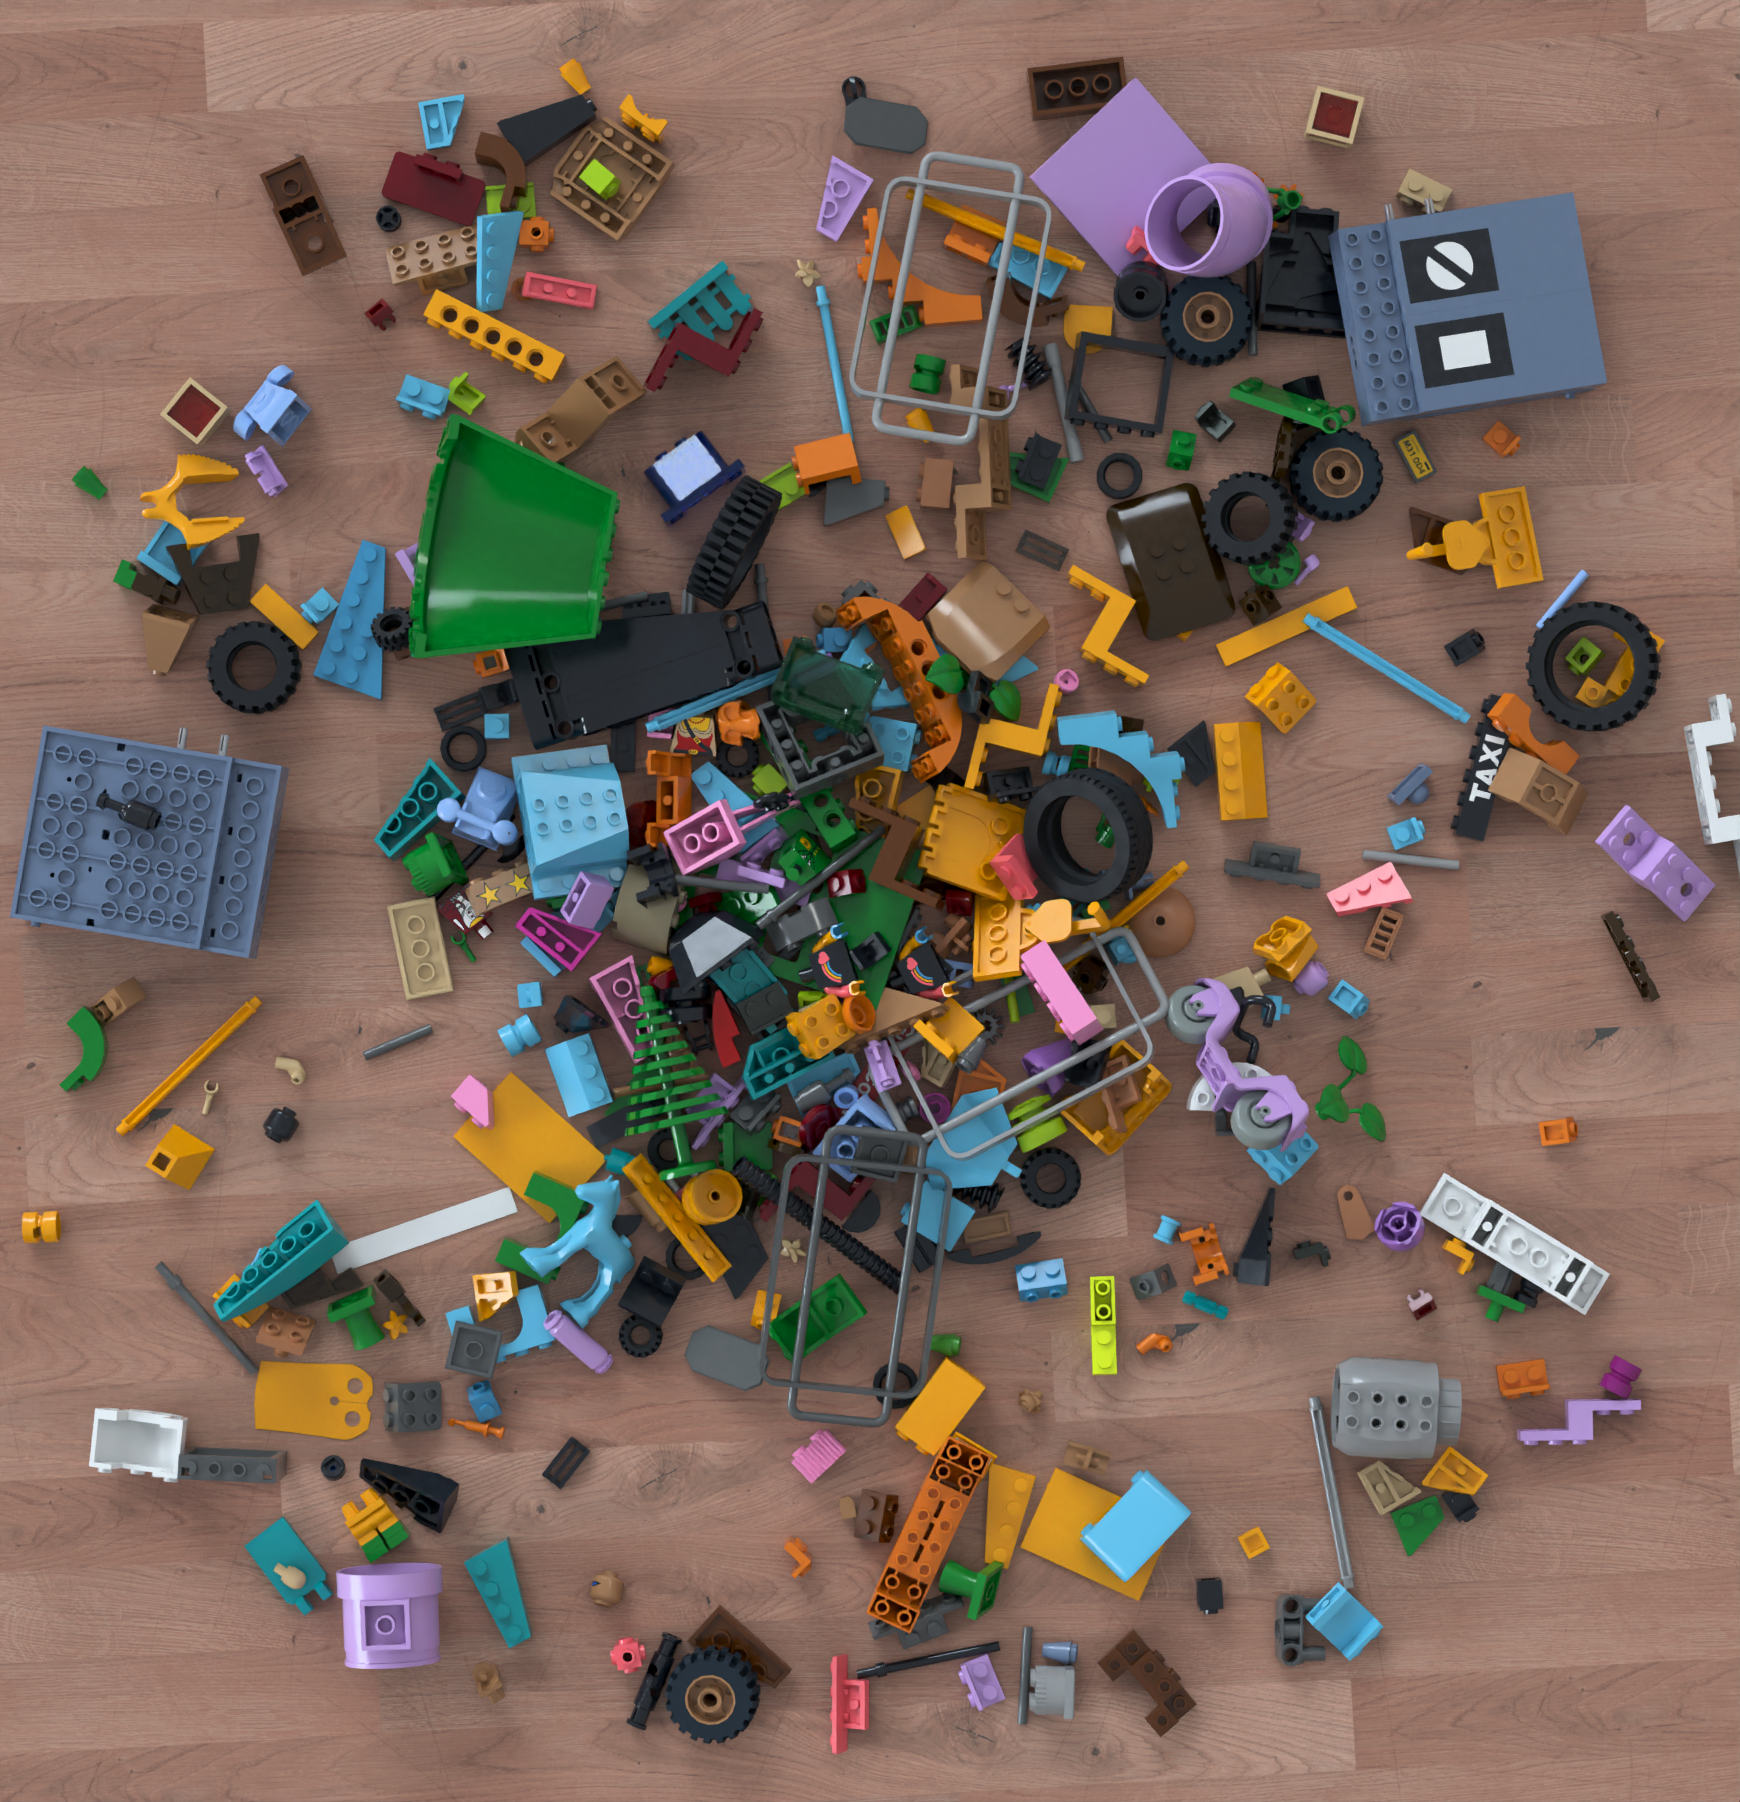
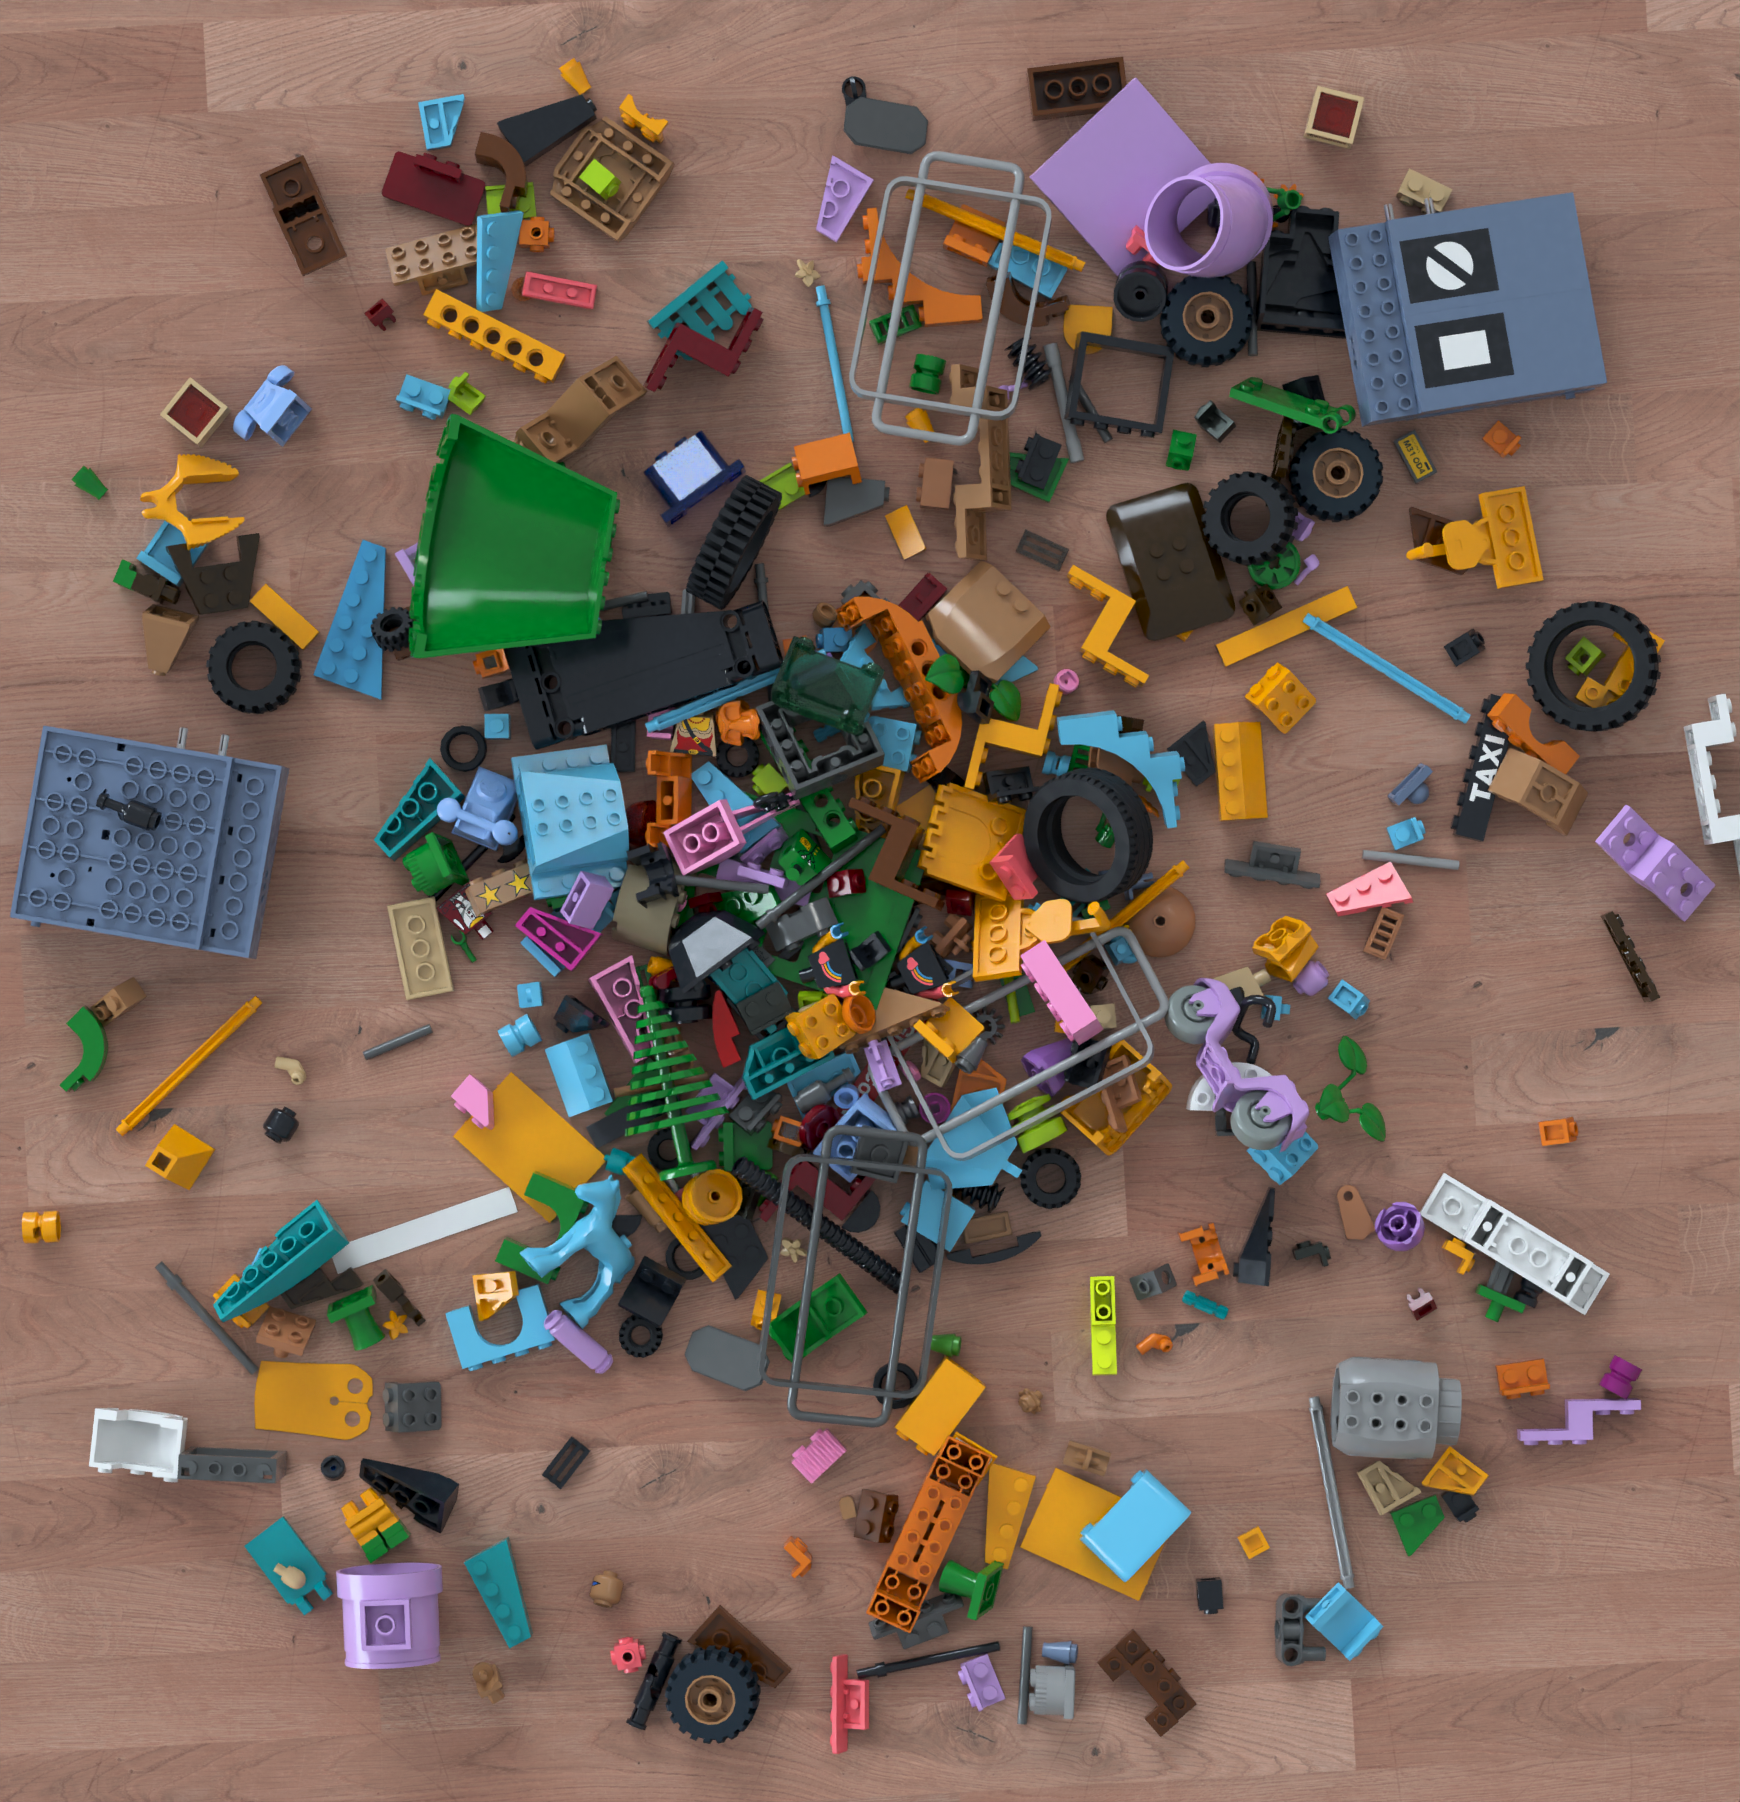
tan hand [202,1080,220,1115] -> none
lavender hinge [245,445,289,497] -> none
medium azure bracket [300,587,339,625] -> none
black wheel [376,206,402,233] -> none
black tile [433,691,487,731] -> none
dark grey tile [445,1320,504,1379] -> none
orange piece [448,1418,505,1439] -> none
dark azure bracket [467,1380,502,1423] -> none
black piece [684,1020,714,1055] -> none
dark azure bracket [1015,1258,1068,1302] -> none
black tyre [1097,453,1142,499] -> none
medium azure bush [1153,1215,1182,1245] -> none
light blue bar [1536,570,1589,629] -> none

